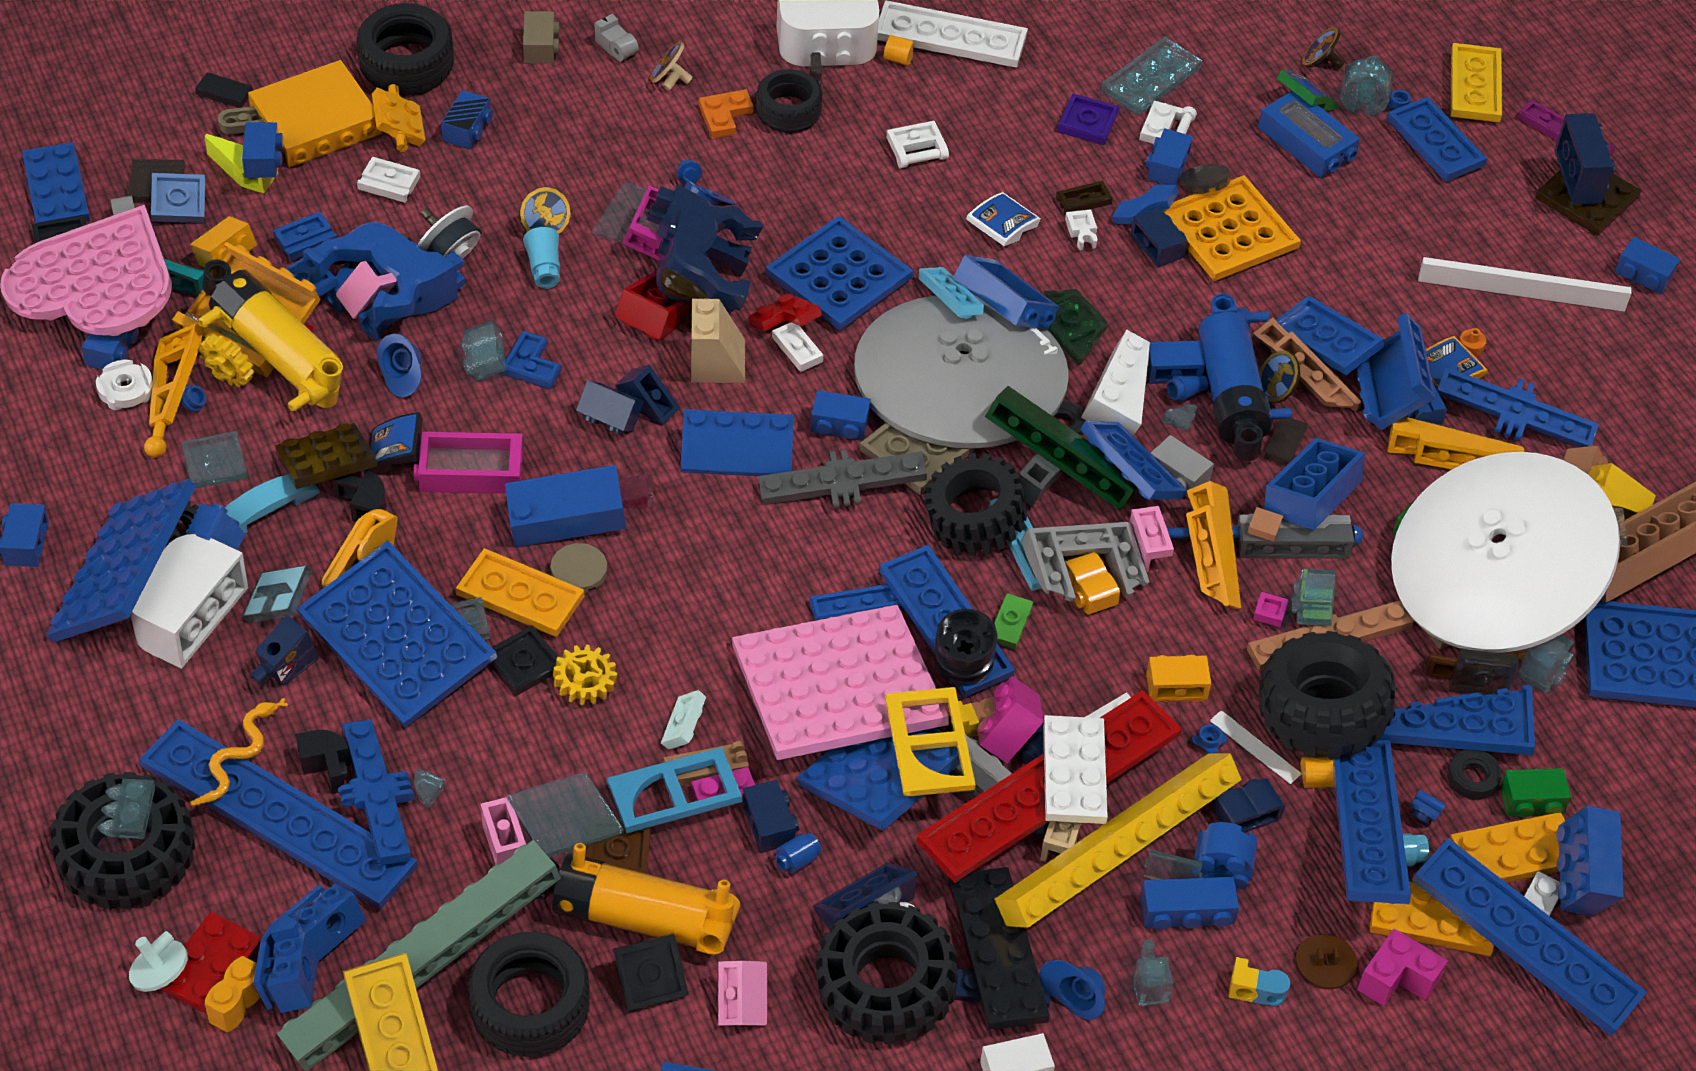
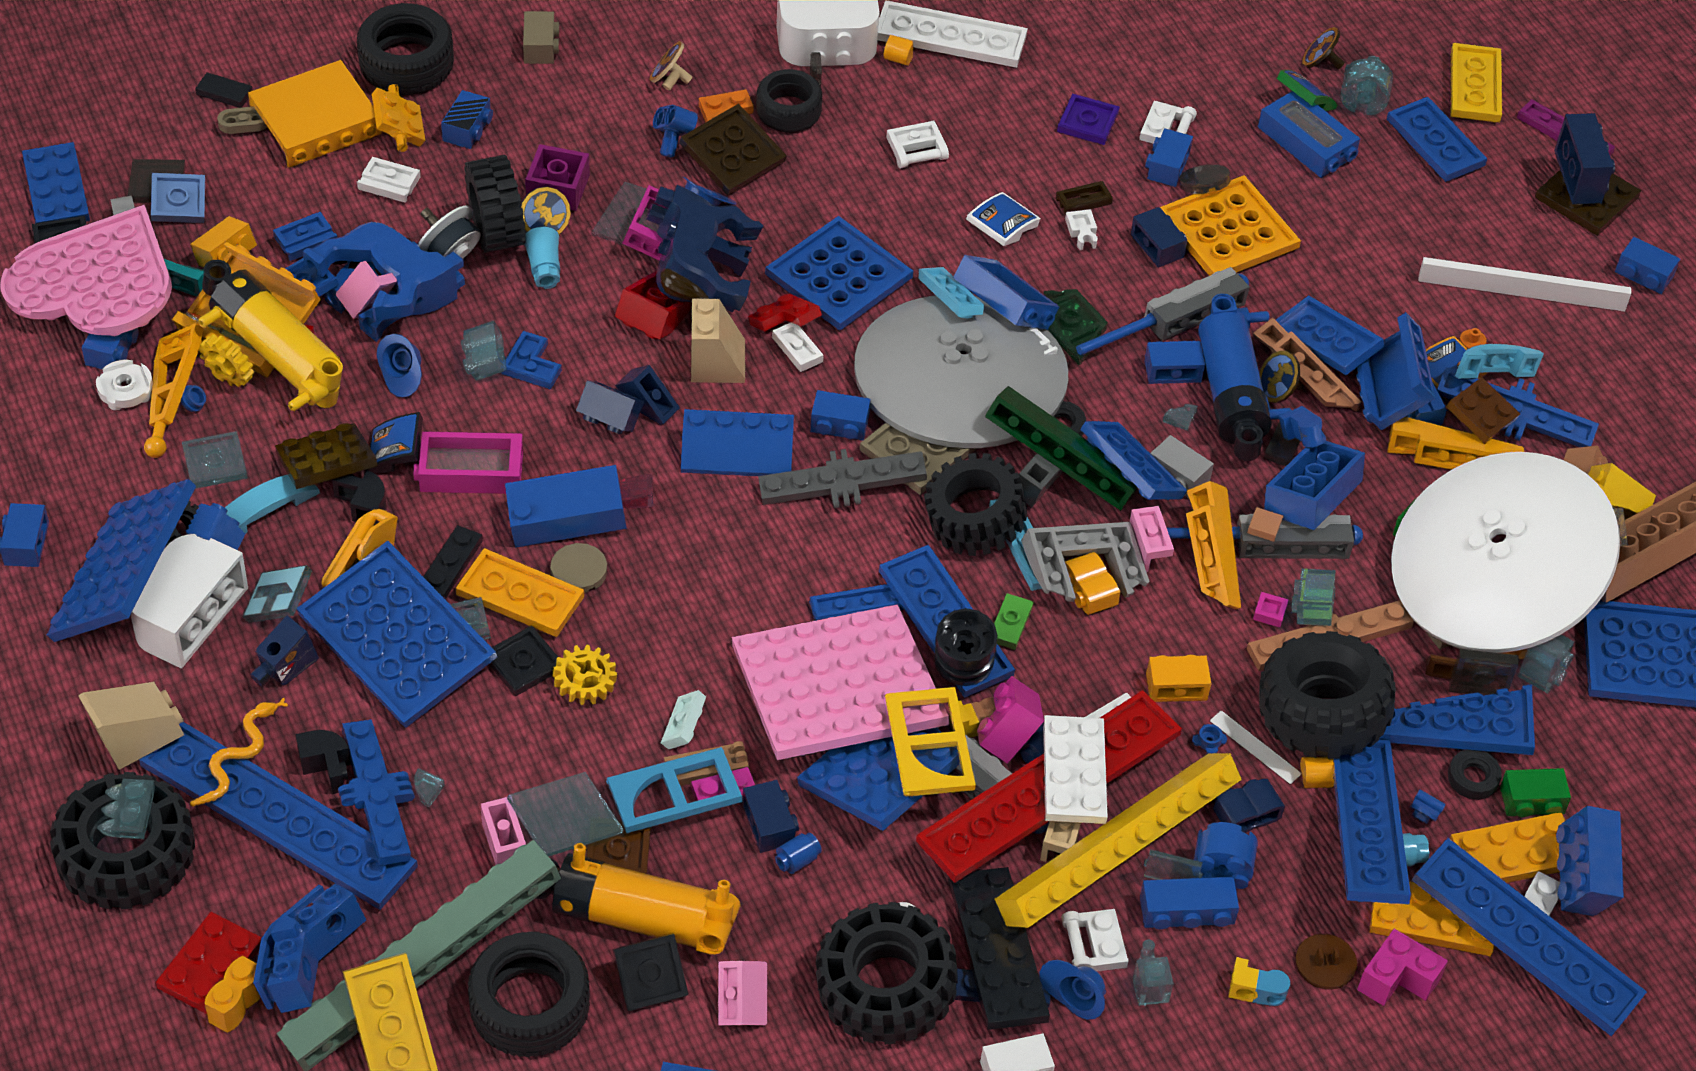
light aqua shield [129,931,188,992] -> none
neon yellow slope [205,134,278,193] -> none
blue brick [242,122,284,178] -> none
light grey leg [595,14,639,61] -> none
blue plate [677,160,702,184] -> none
dark blue slope [813,863,917,932] -> none
white wedge [1081,330,1150,436] -> none
clear light blue plate [1101,36,1202,115] -> none
blue tile [1112,185,1179,224] -> none
blue cone [1167,375,1208,402] -> none
blue plate [1387,90,1412,110] -> none
none -> tan slope [78,682,184,770]
none -> black plate [424,525,483,600]
none -> black tyre [464,155,526,253]
none -> magenta brick [525,144,590,211]
none -> blue beam [653,104,698,158]
none -> dark brown plate [679,103,787,196]
none -> white plate [1061,909,1128,971]
none -> piece [1076,267,1250,355]
none -> blue leg [1278,406,1326,447]
none -> reddish brown plate [1446,377,1520,444]
none -> medium azure slope [1455,344,1544,379]

